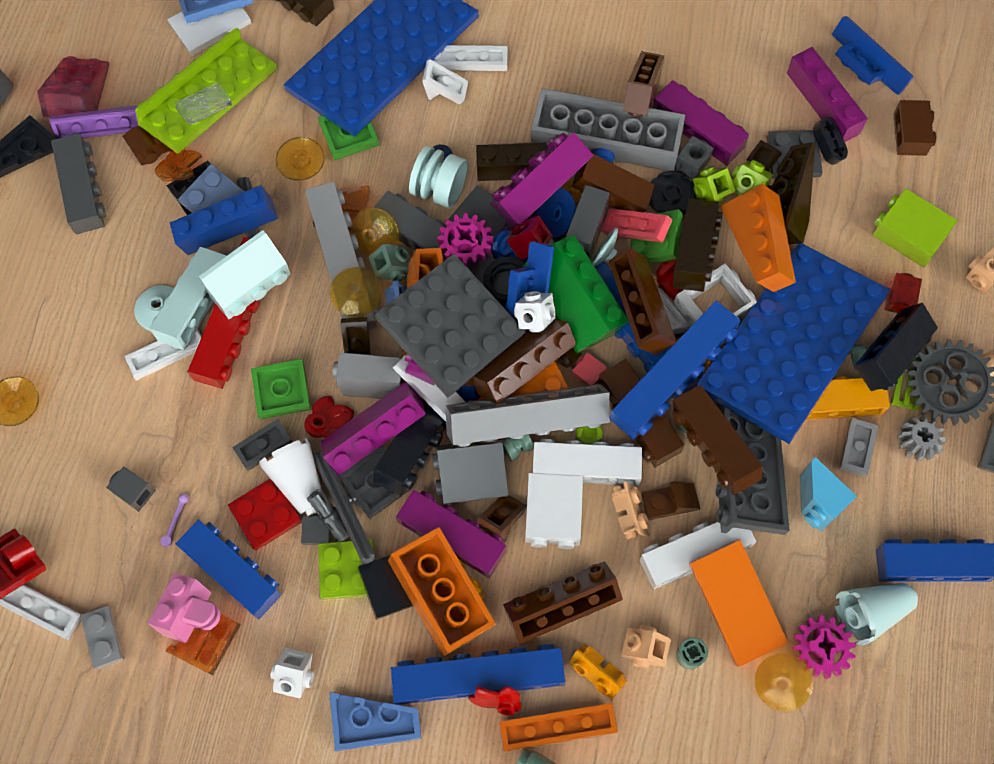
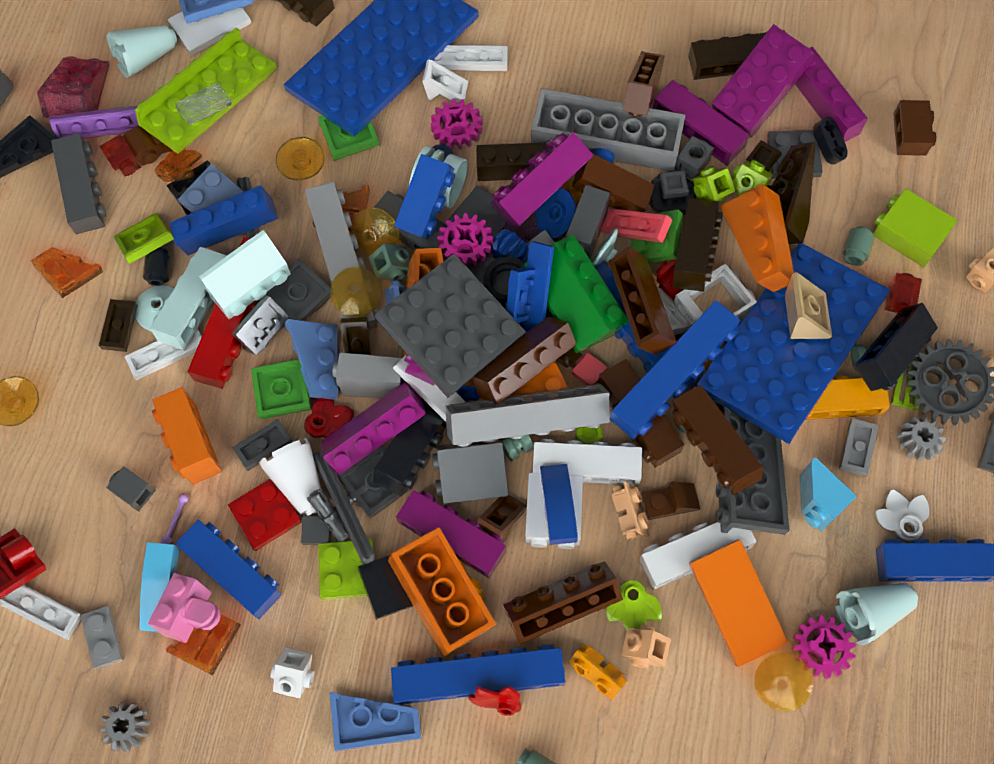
orange plate [499,703,618,752] -> none
dark red brick [506,216,553,260] -> none
white brick [514,291,555,332] -> none
sand green wheel [676,637,708,670] -> none
blue bracket [832,16,913,95] -> none
none -> clear orange wing [31,247,103,298]
none -> clear red brick [99,134,141,177]
none -> dark brown plate [99,299,138,352]
none -> light grey gear [99,701,151,752]
none -> light aqua cone [107,25,177,78]
none -> lime tile [114,213,174,264]
none -> medium azure slope [140,542,180,632]
none -> black brick [143,247,171,286]
none -> orange brick [152,387,222,485]
none -> flat silver bracket [231,295,289,355]
none -> dark grey plate [266,259,334,321]
none -> medium blue wing [285,319,338,399]
none -> blue brick [394,154,455,239]
none -> dark pink gear [430,99,483,150]
none -> blue slope [540,464,578,545]
none -> lime plate [606,580,662,630]
none -> dark grey tile [659,170,689,199]
none -> dark brown brick [688,30,785,80]
none -> magenta brick [712,24,813,138]
none -> tan slope [785,272,832,339]
none -> sand green brick [843,226,874,266]
none -> white plate [876,490,929,542]

